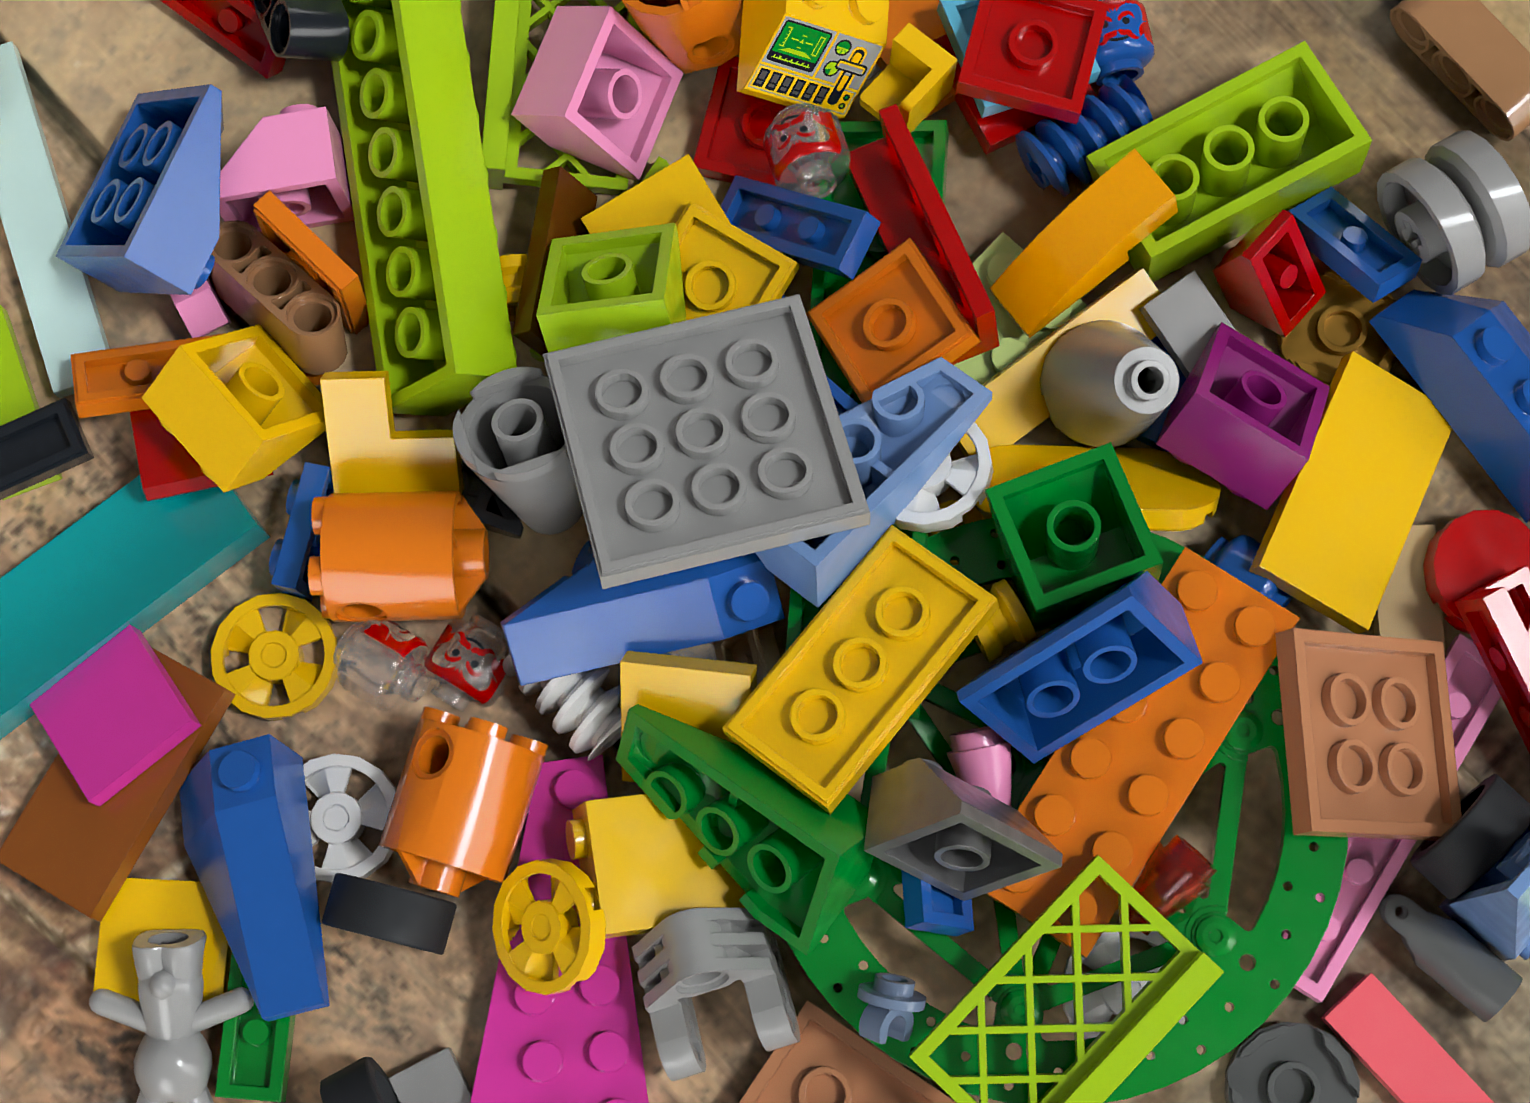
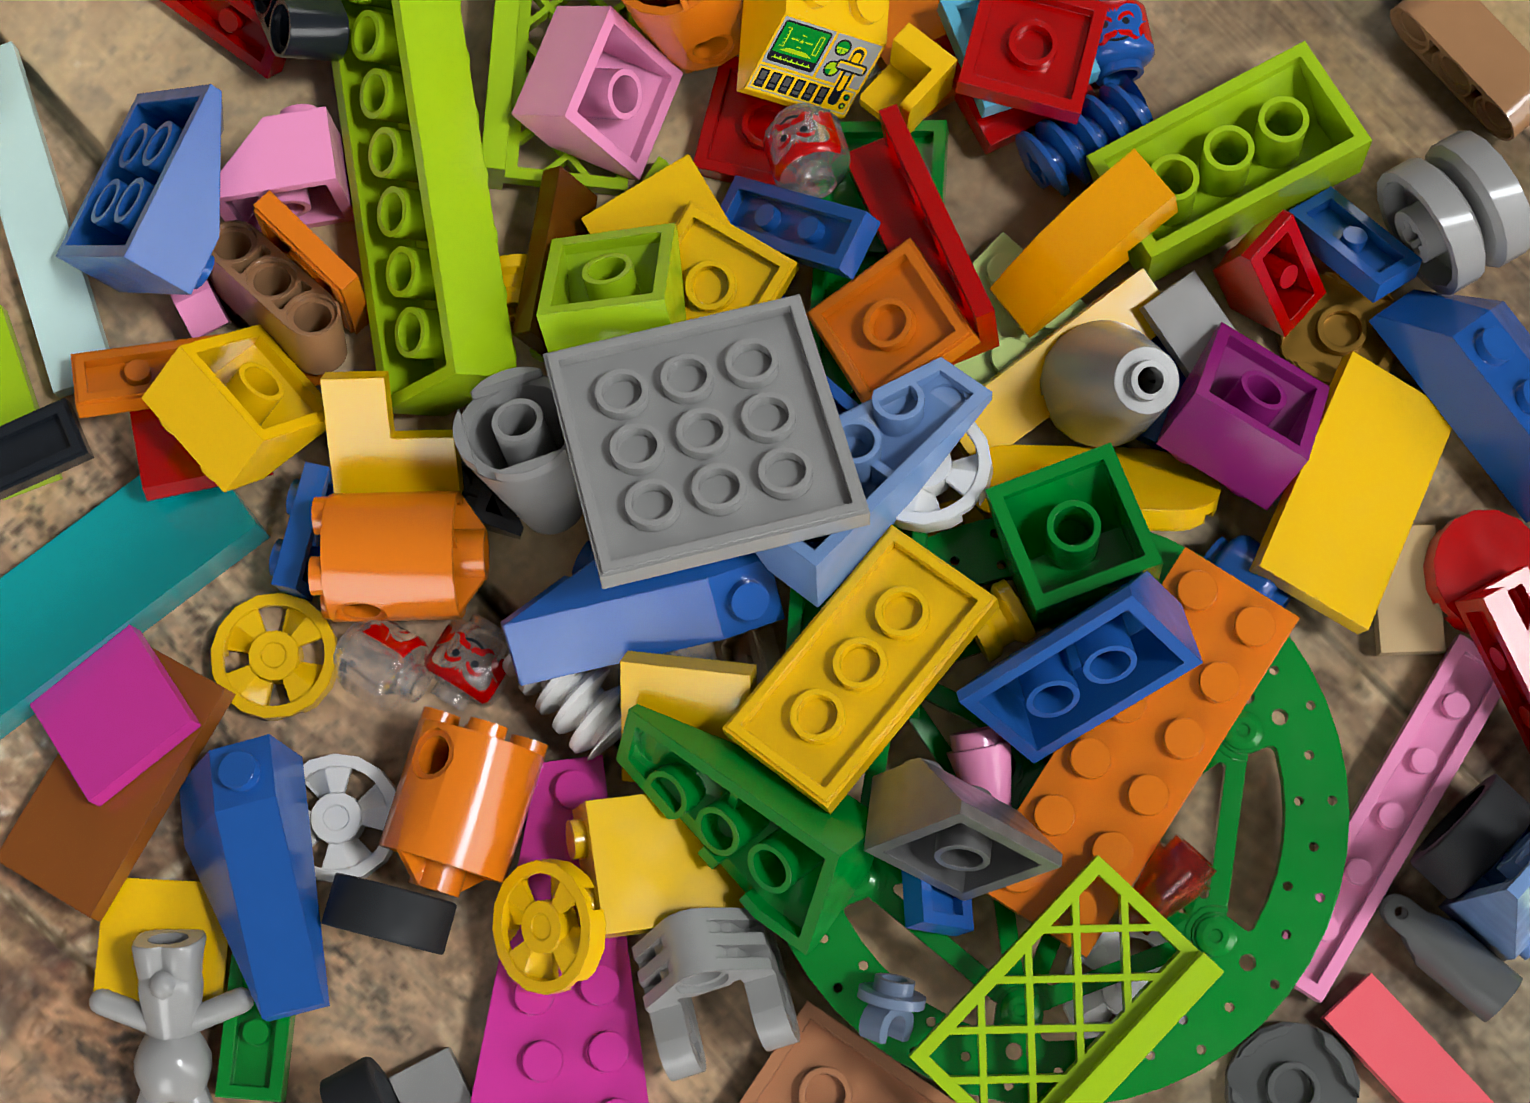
nougat plate [1275,628,1462,841] -> none

